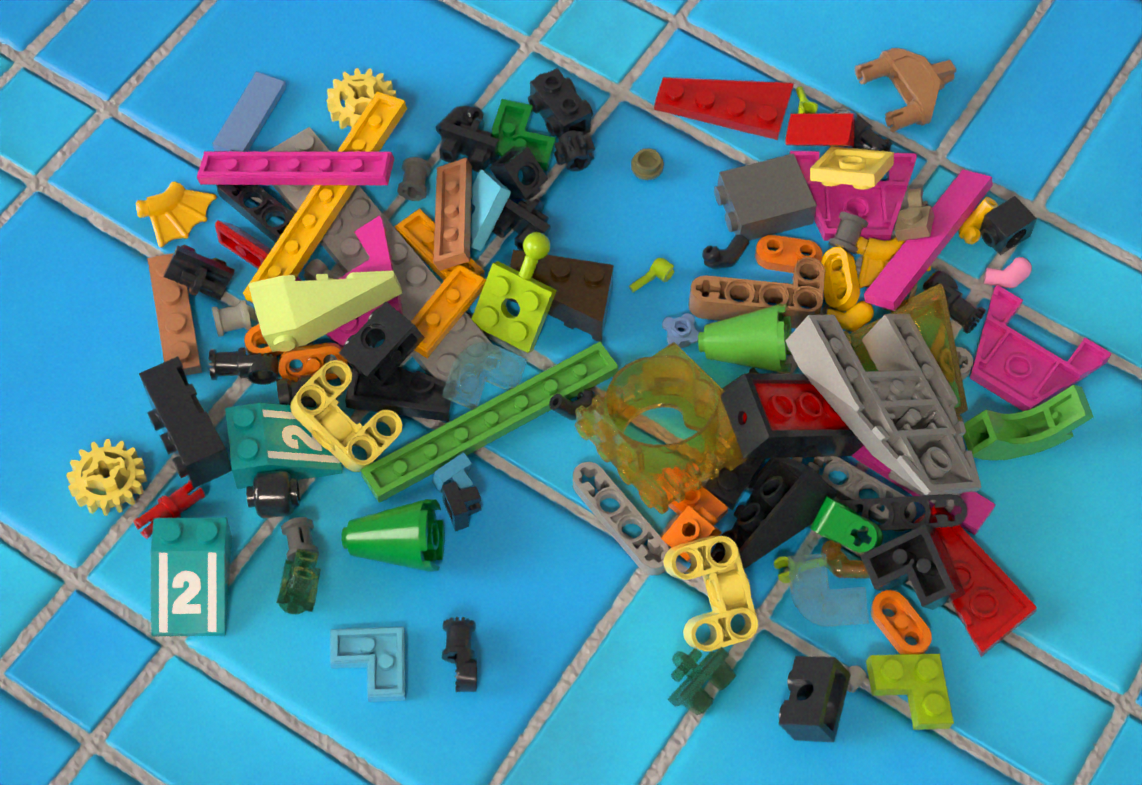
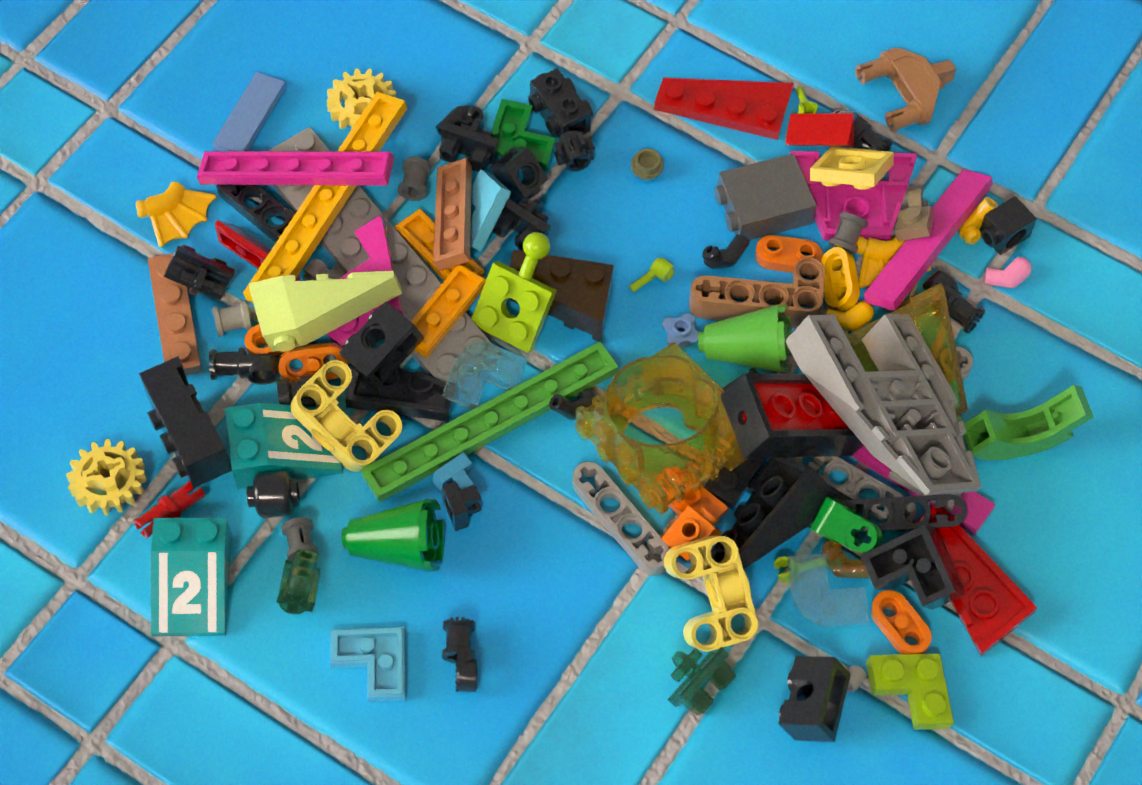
dark pink wing [970,285,1112,411] -> none

